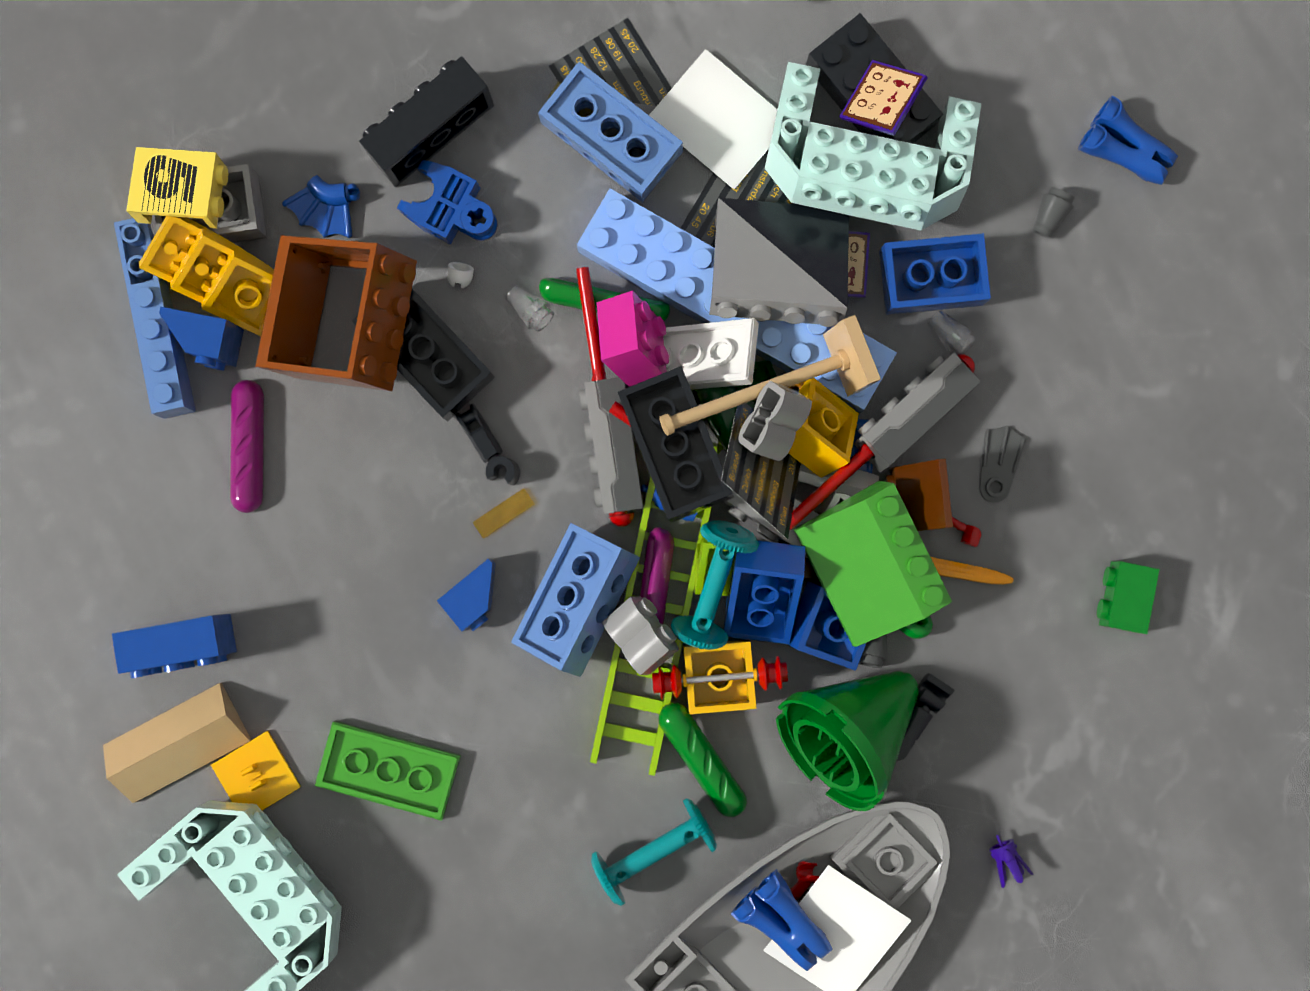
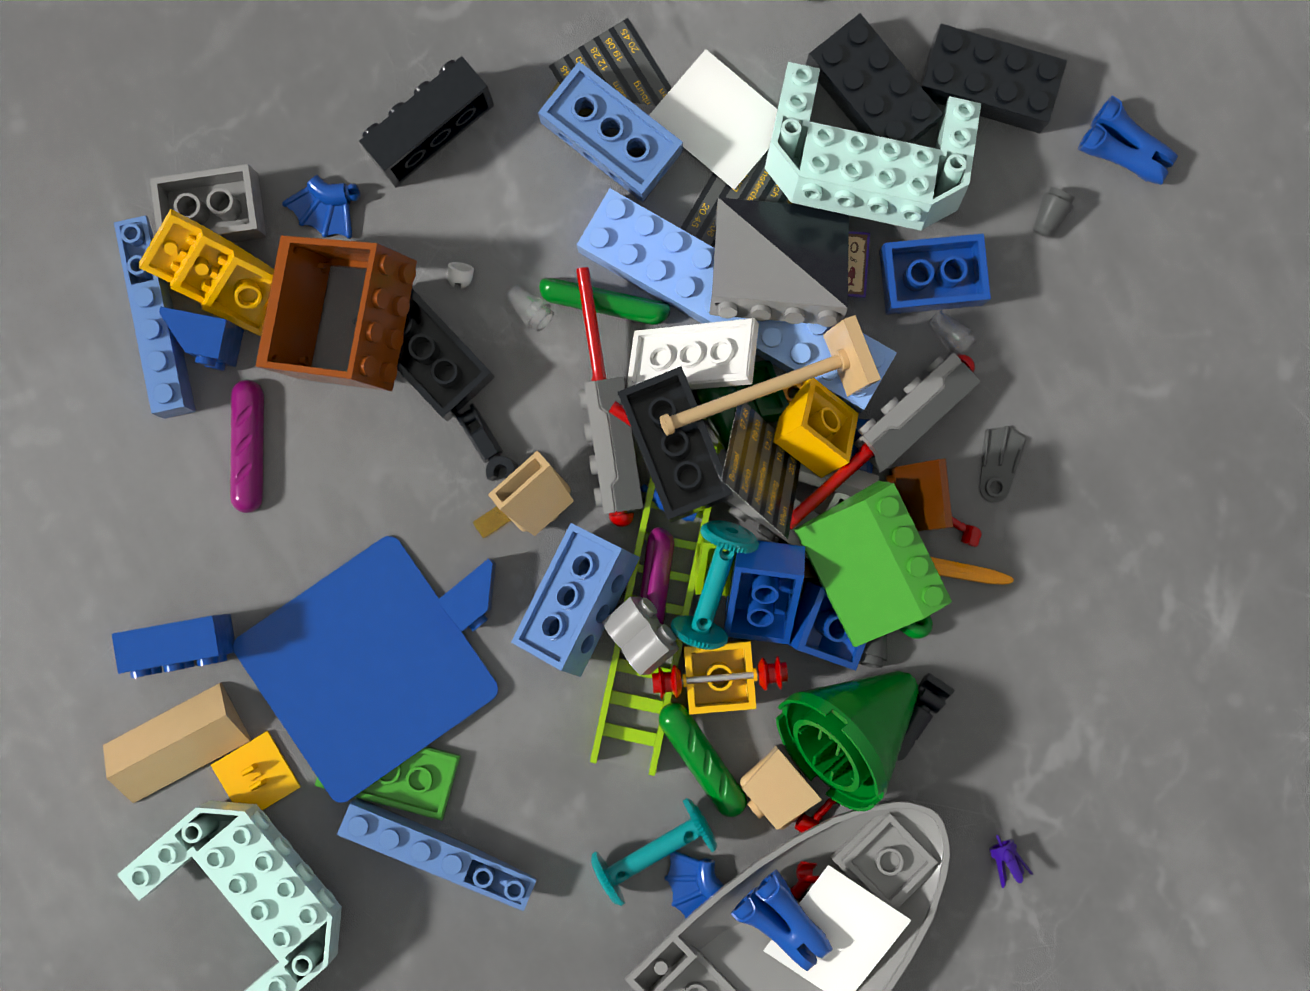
light yellow panel [126,147,228,229] -> none
blue piece [397,160,498,245] -> none
dark pink brick [597,290,669,387] -> none
light grey brick [738,381,812,461] -> none
piece [839,60,928,136] -> none
green brick [1096,561,1160,635] -> none
none -> blue piece [233,536,498,803]
none -> medium blue slope [337,797,537,911]
none -> tan torso [488,450,574,536]
none -> blue arm [664,851,724,919]
none -> tan torso [740,745,822,830]
none -> red hand [795,798,836,833]
none -> black brick [920,23,1067,134]

